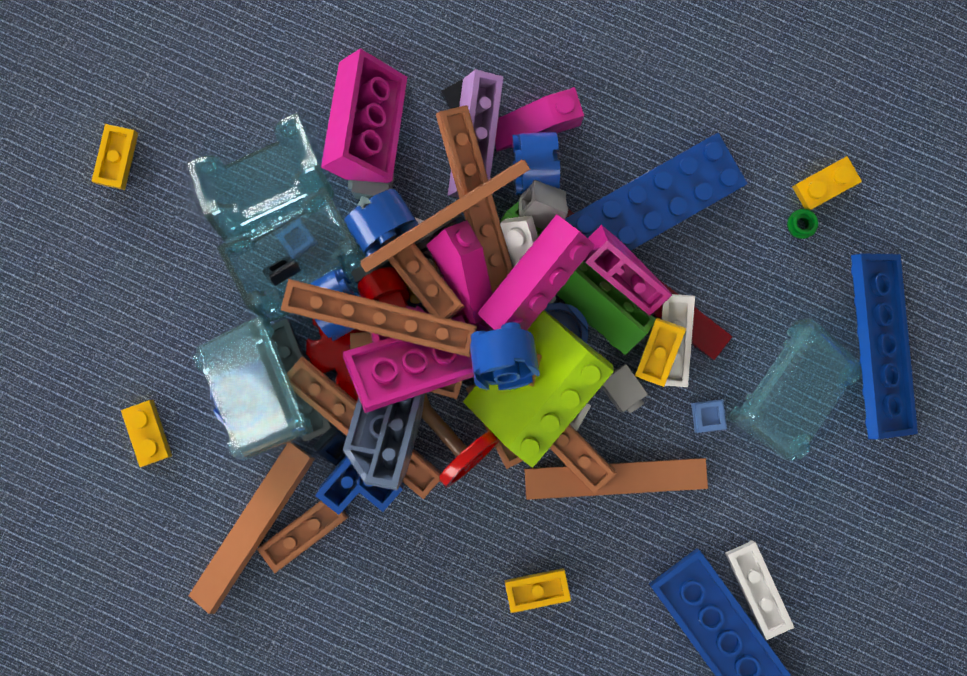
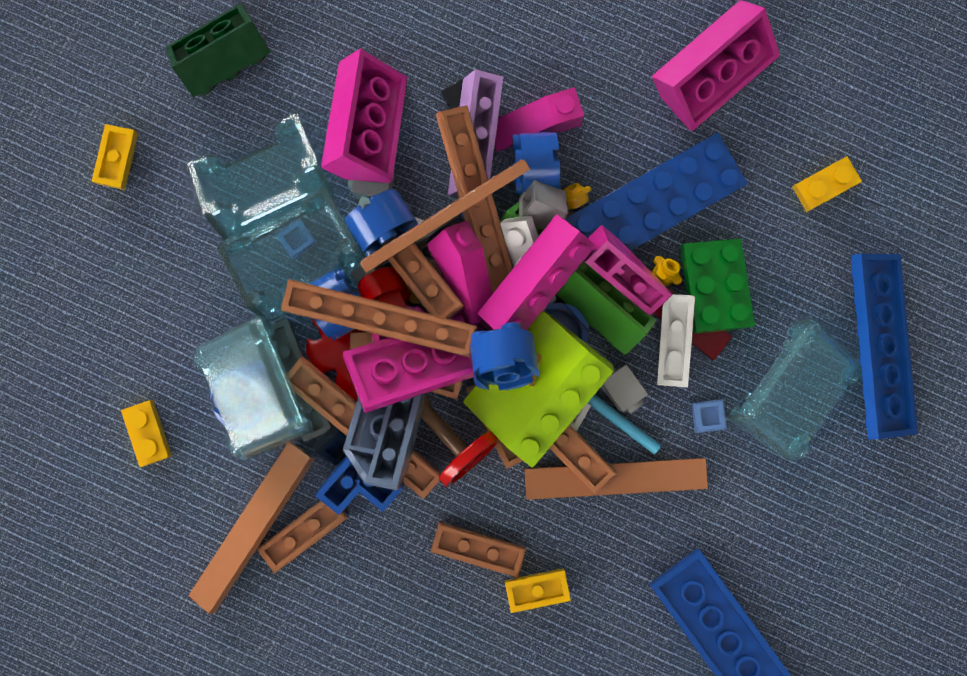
black tile [262,256,301,286] -> none
yellow plate [635,318,686,387] -> none
white plate [725,541,794,640] -> none
green plate [787,209,818,239] -> none
none -> dark green slope [165,3,270,98]
none -> nougat tile [430,521,526,578]
none -> yellow plate [563,183,591,209]
none -> medium azure bar [588,395,661,454]
none -> dark pink slope [652,0,780,131]
none -> yellow plate [652,256,682,286]
none -> green plate [680,238,755,334]

